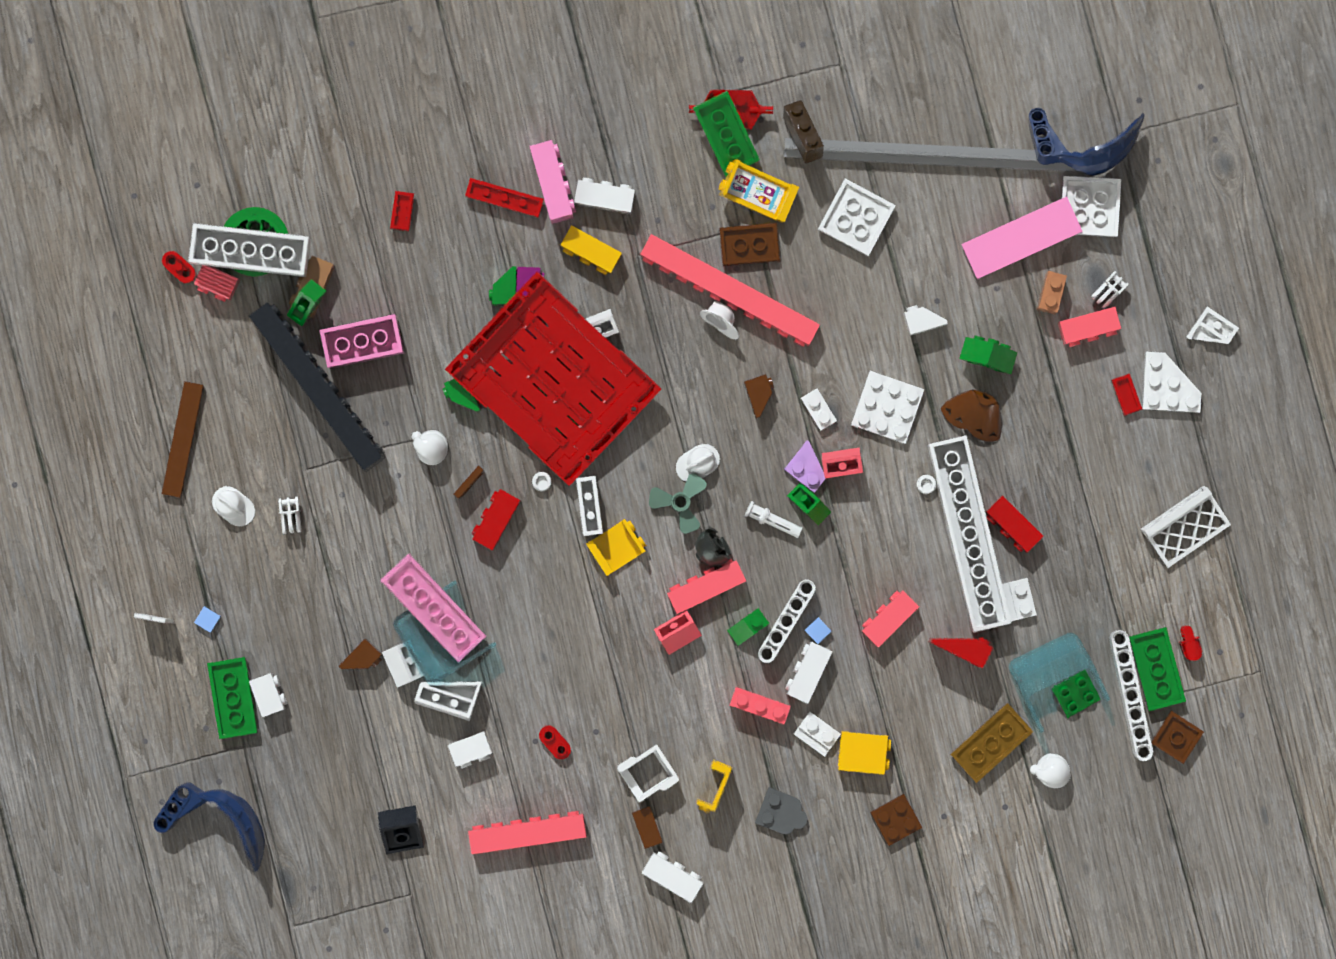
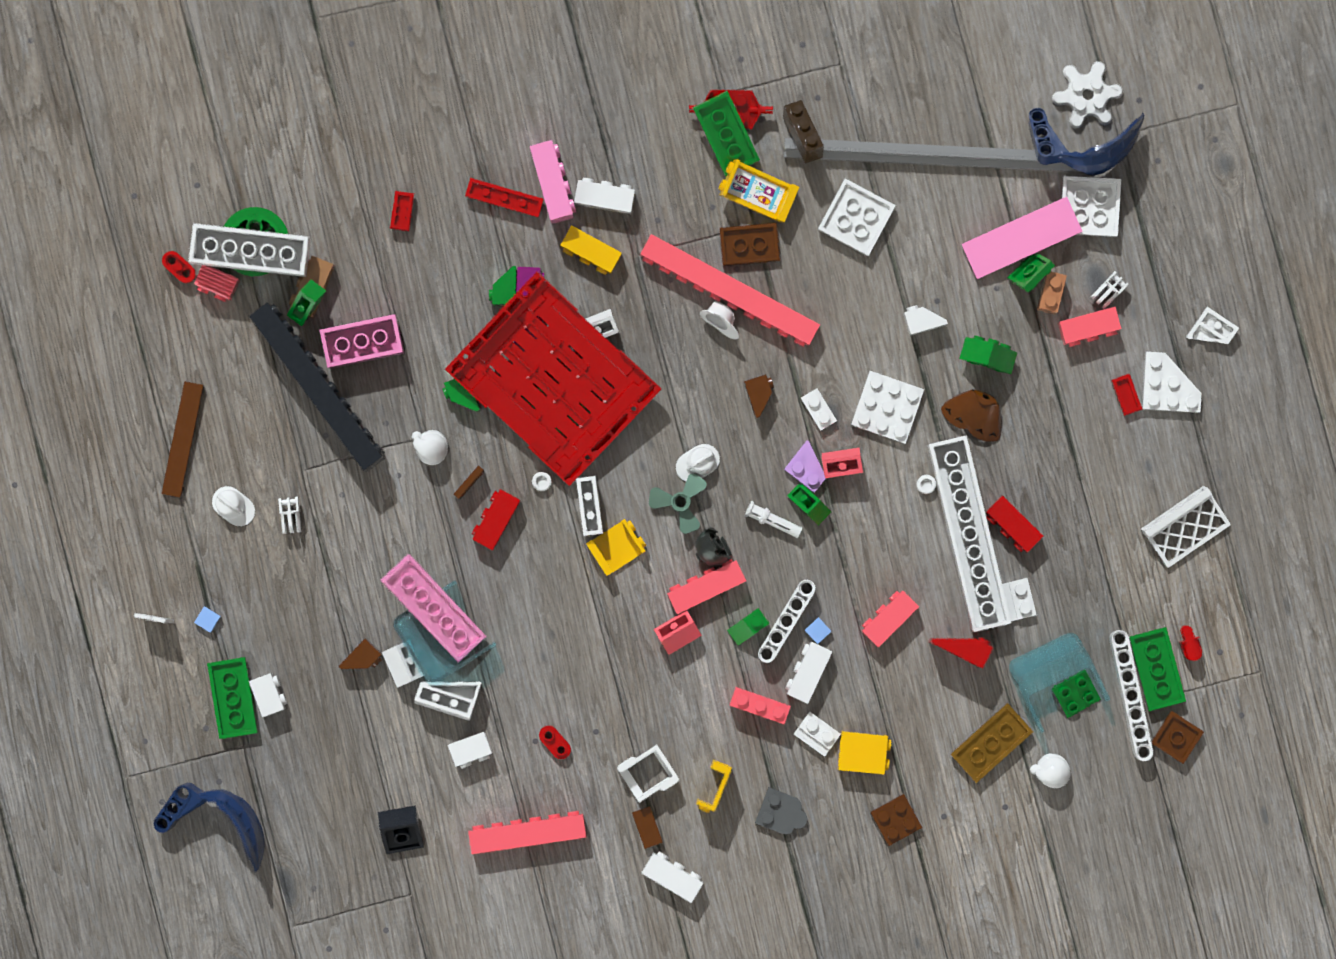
none -> green plate [1007,253,1055,293]
none -> white plate [1052,62,1123,129]

